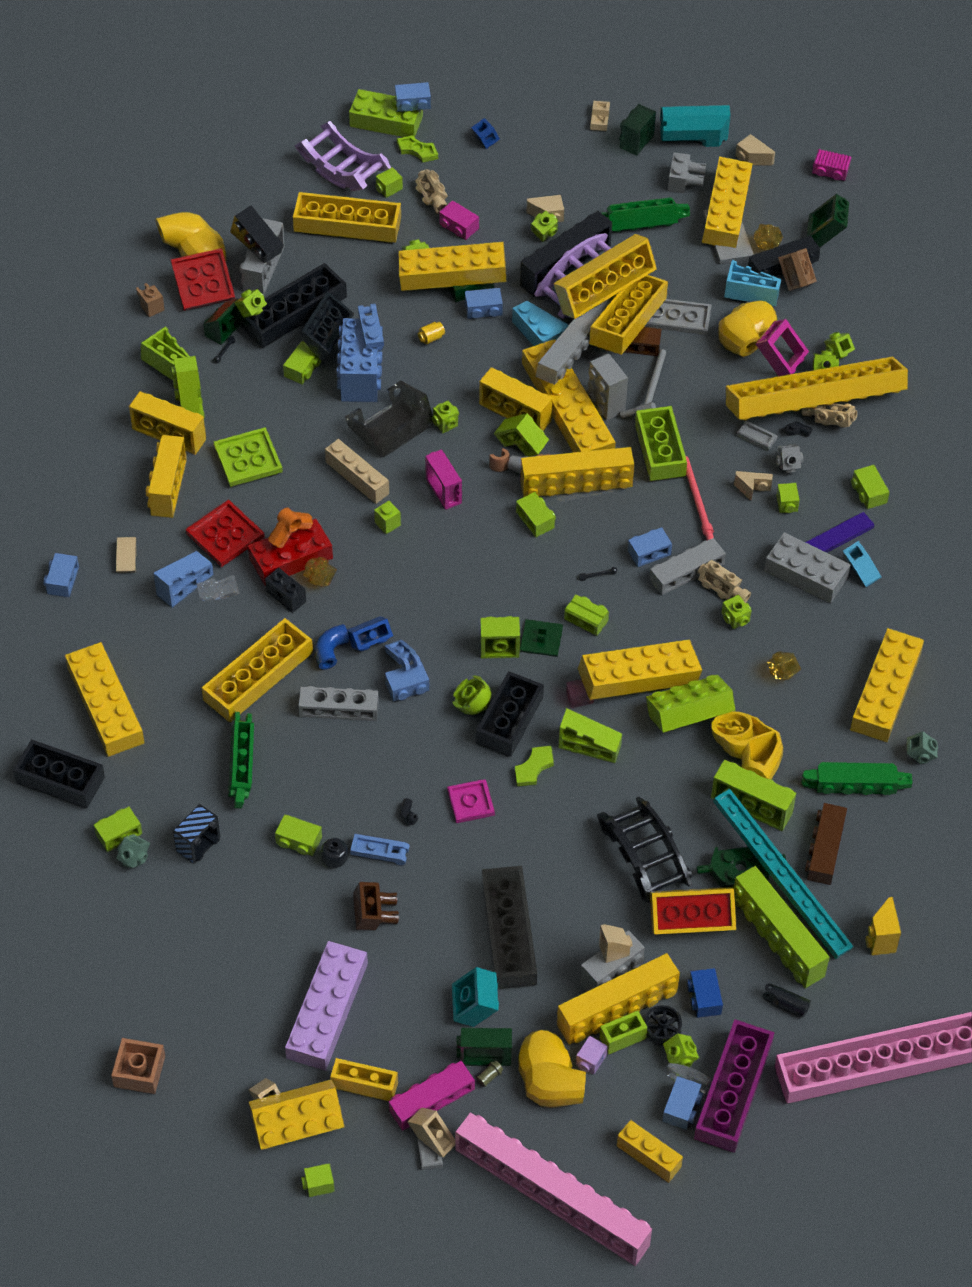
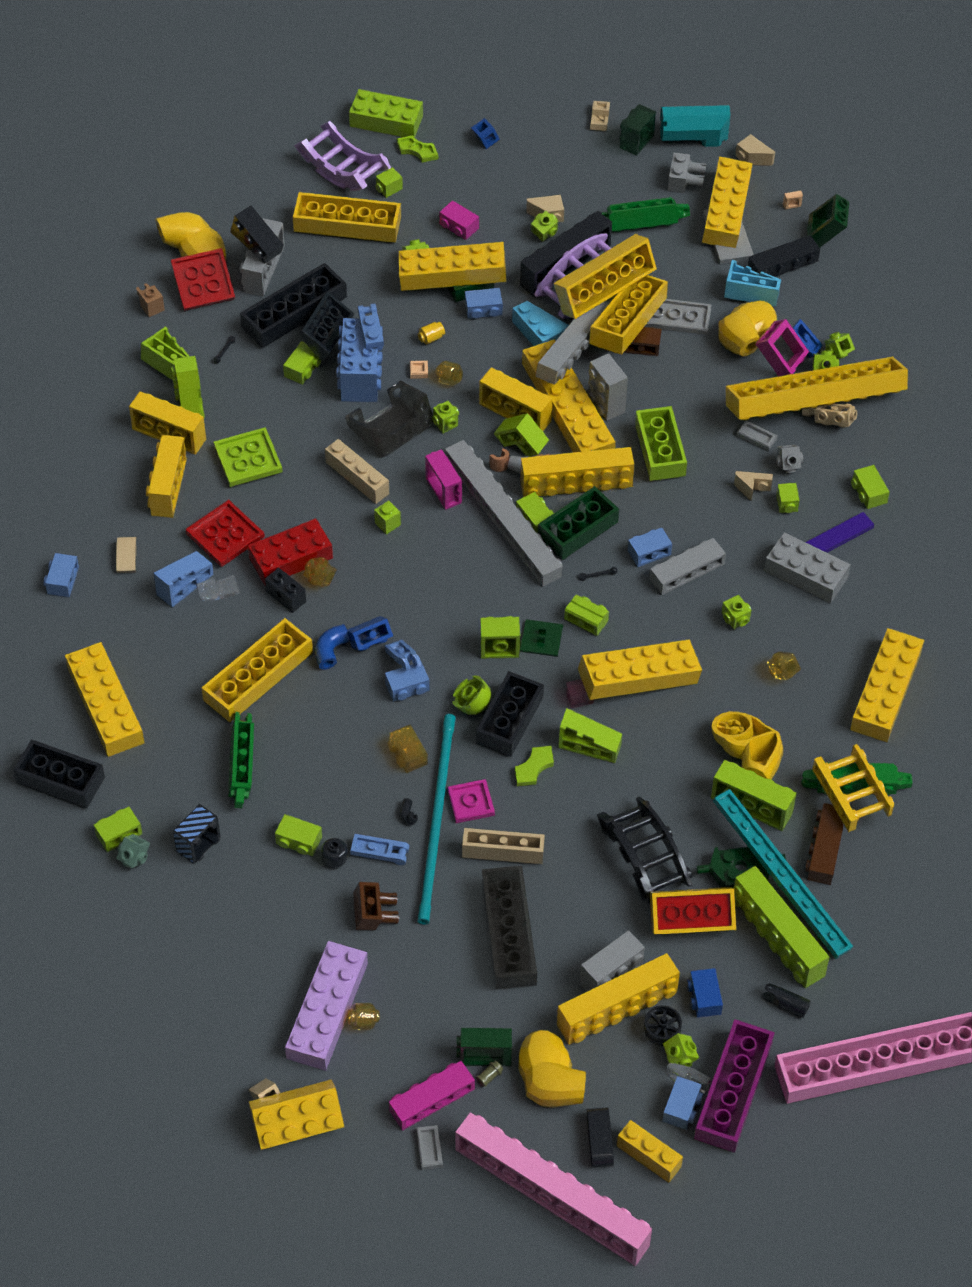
nougat brick [111,1038,165,1094] -> none
dark green slope [203,298,241,345] -> none
lime brick [234,289,267,317] -> none
orange piece [268,507,313,548] -> none
light grey brick [299,686,379,721] -> none
lime brick [301,1163,335,1197] -> none
yellow brick [330,1058,398,1101] -> none
medium blue brick [395,82,431,112] -> none
tan slope [408,1107,455,1157] -> none
tan brick [415,169,448,214] -> none
teal brick [452,967,499,1027] -> none
lavender brick [576,1036,608,1074] -> none
tan slope [599,924,632,963] -> none
lime brick [599,1011,647,1055] -> none
light grey bar [620,349,666,418] -> none
lime brick [646,675,735,733] -> none
coral bar [686,456,714,541] -> none
tan brick [697,560,751,603] -> none
clear yellow brick [754,224,783,250] -> none
medium nougat bracket [778,248,817,291] -> none
black arm [785,421,813,436] -> none
dark pink brick [812,149,851,181] -> none
medium azure slope [843,541,882,587] -> none
yellow slope [865,897,901,955] -> none
sand green brick [907,731,938,764] -> none
none -> clear yellow head [347,1003,380,1030]
none -> clear yellow brick [387,724,428,773]
none -> light nougat tile [410,360,428,379]
none -> teal piece [417,714,456,925]
none -> clear yellow head [435,361,463,386]
none -> light grey brick [445,440,563,587]
none -> tan brick [462,828,545,864]
none -> dark green brick [538,486,619,560]
none -> black beam [587,1107,614,1168]
none -> light nougat tile [783,191,803,209]
none -> blue slope [792,319,823,358]
none -> yellow fence [812,744,894,832]

